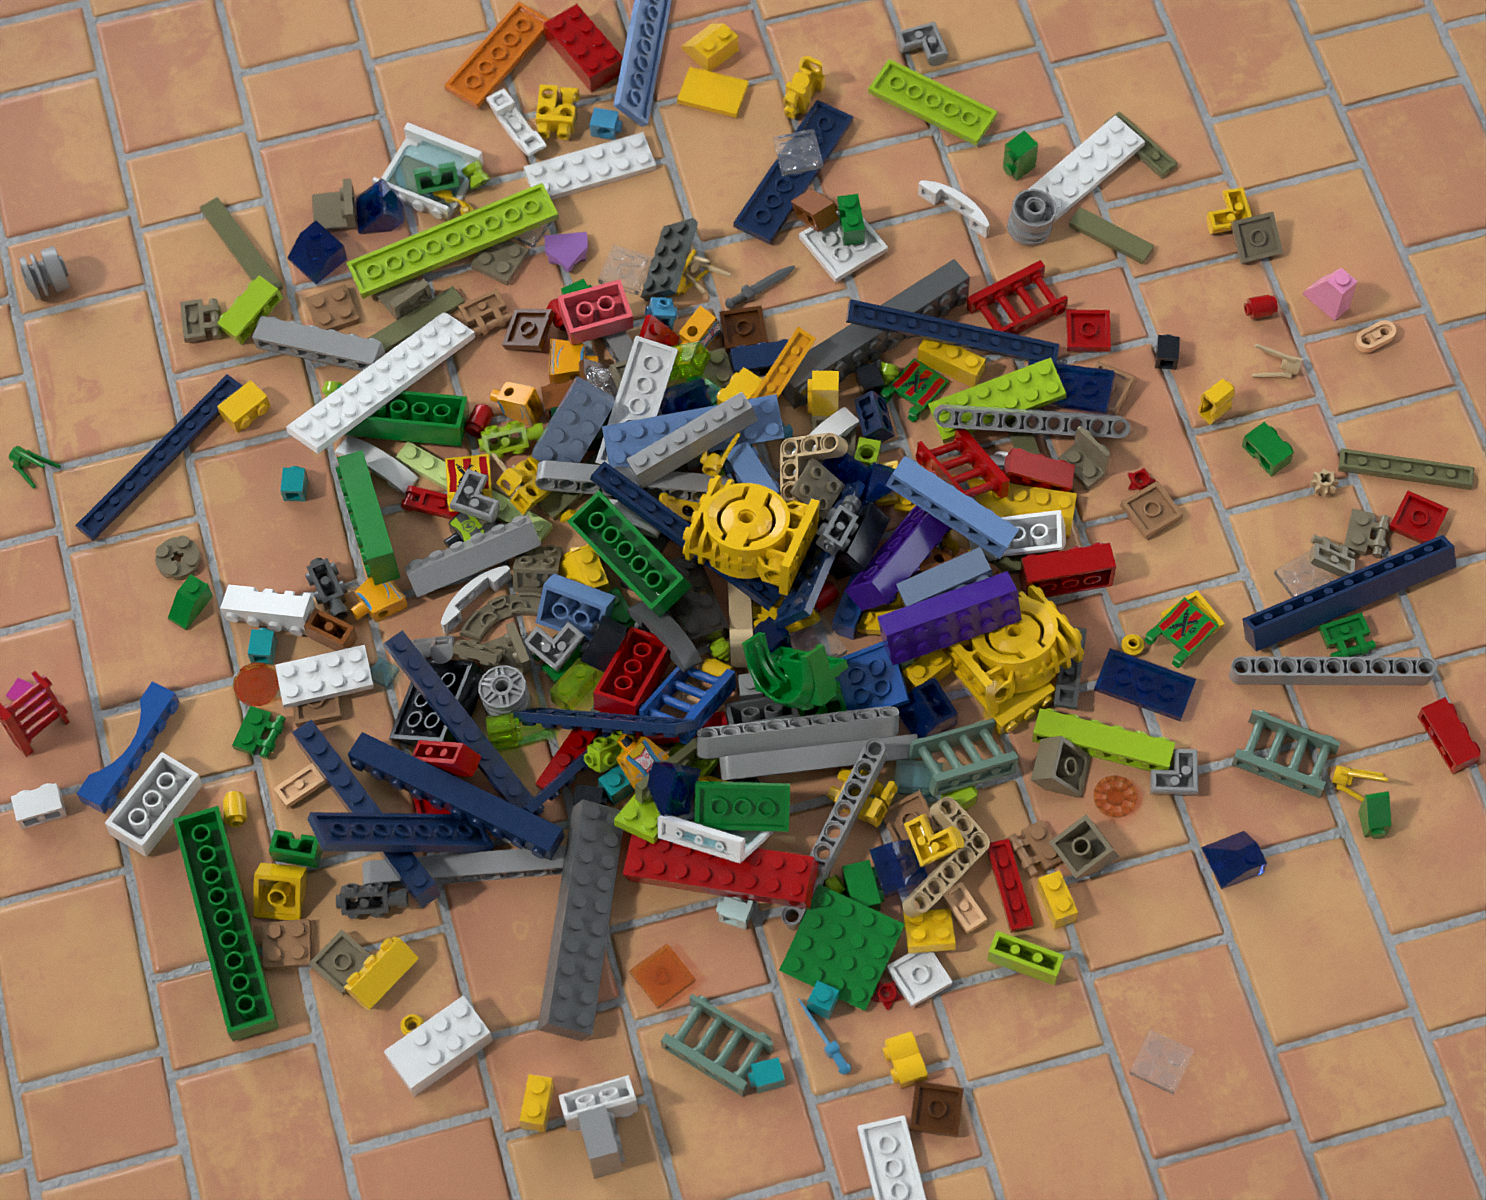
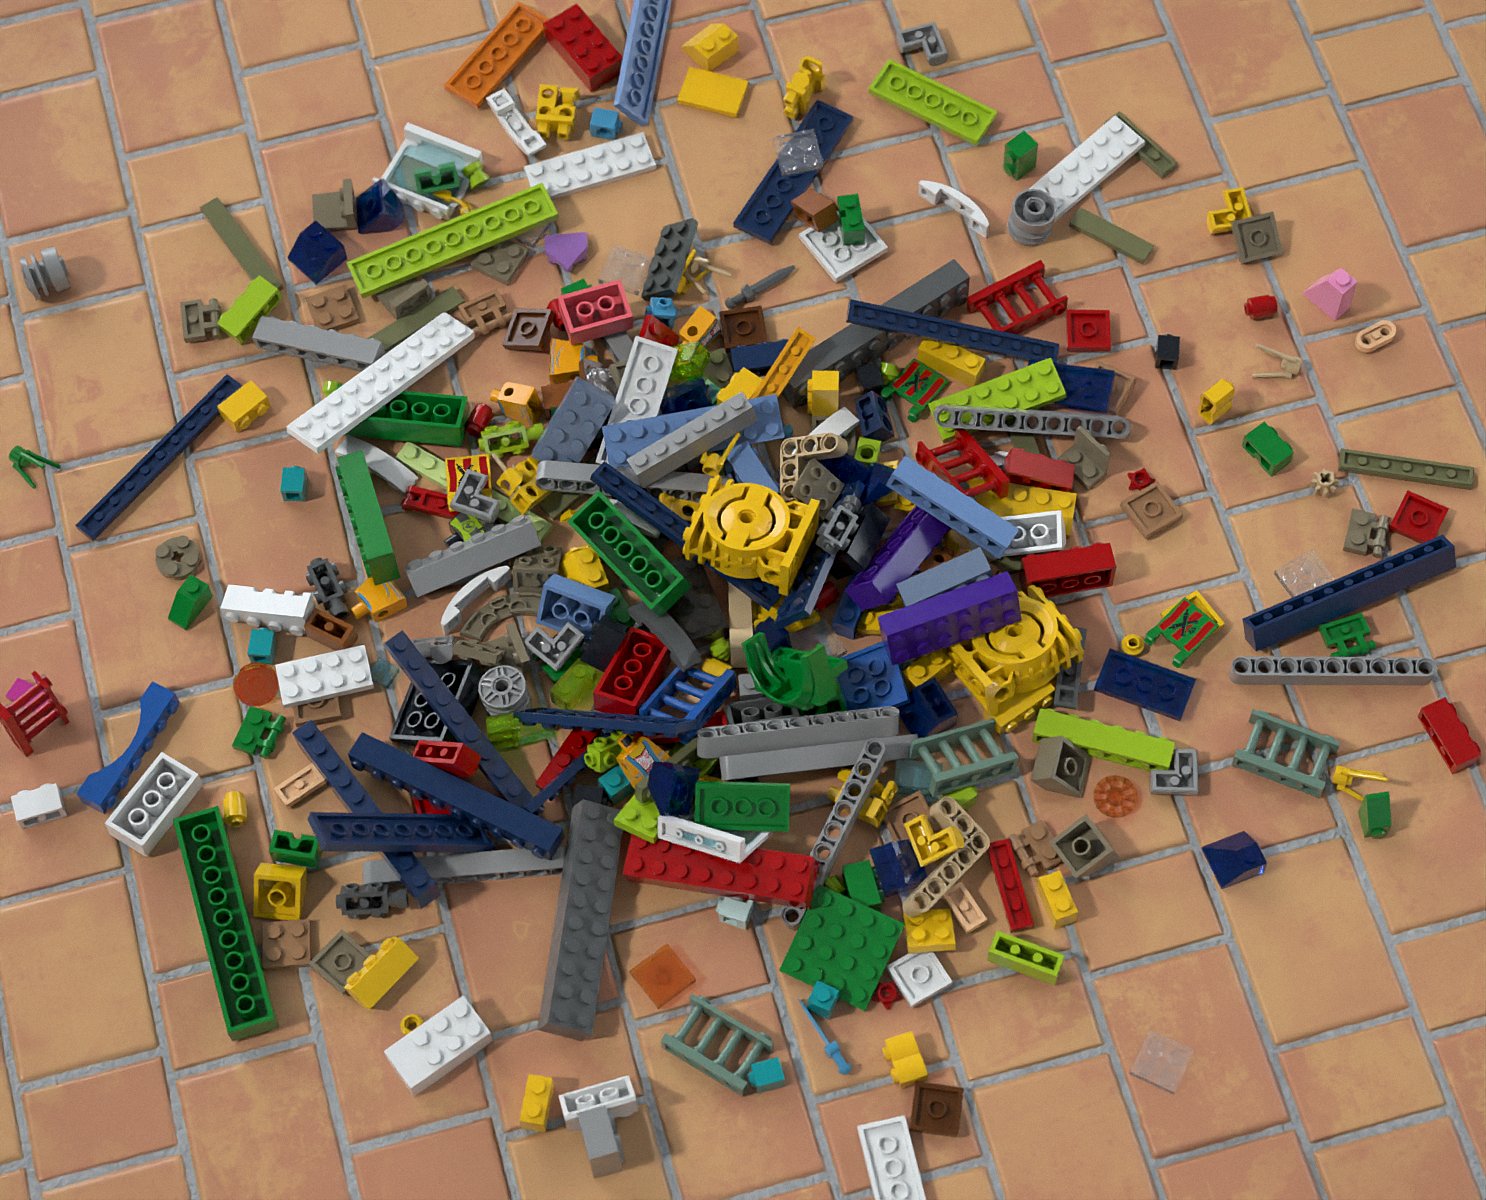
dark tan plate [1310,534,1355,577] -> none

